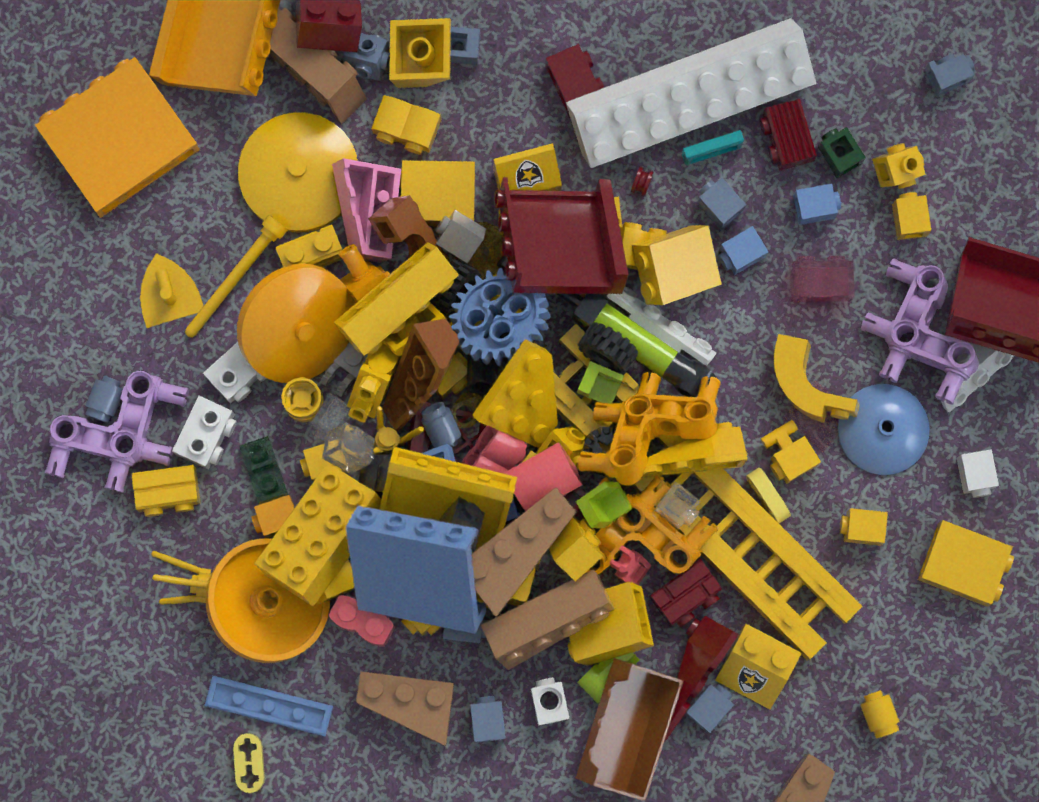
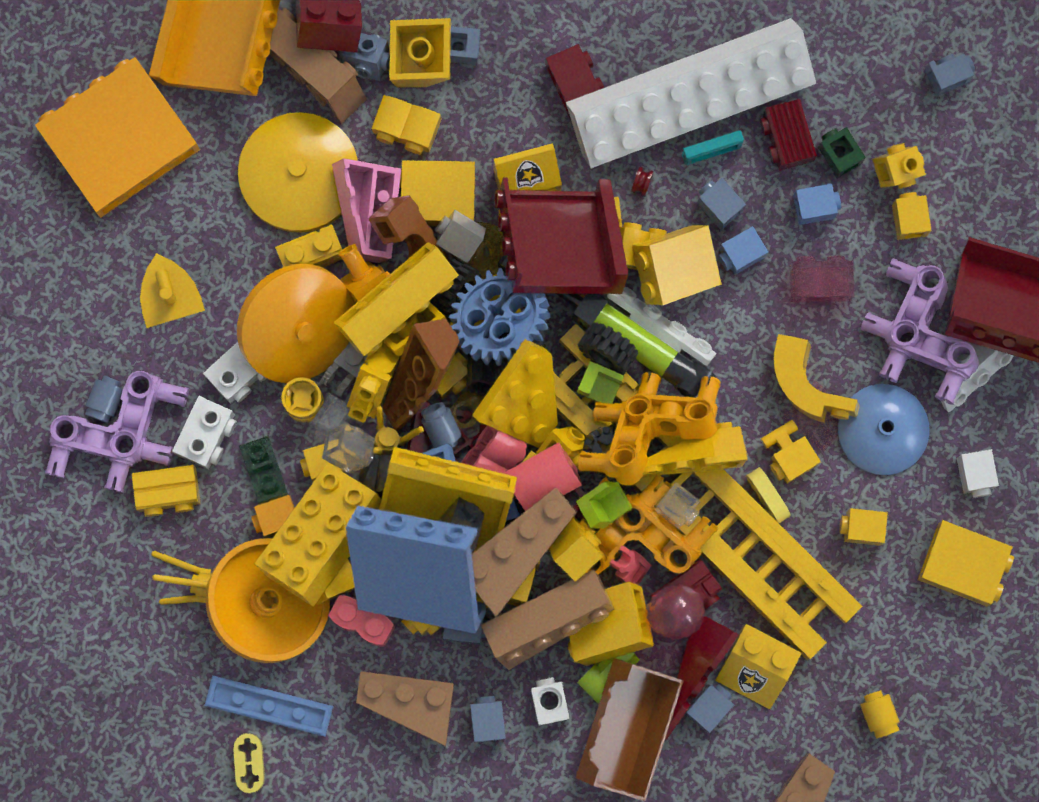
yellow piece [185,215,288,338] -> none
none -> clear pink hair [646,584,706,641]

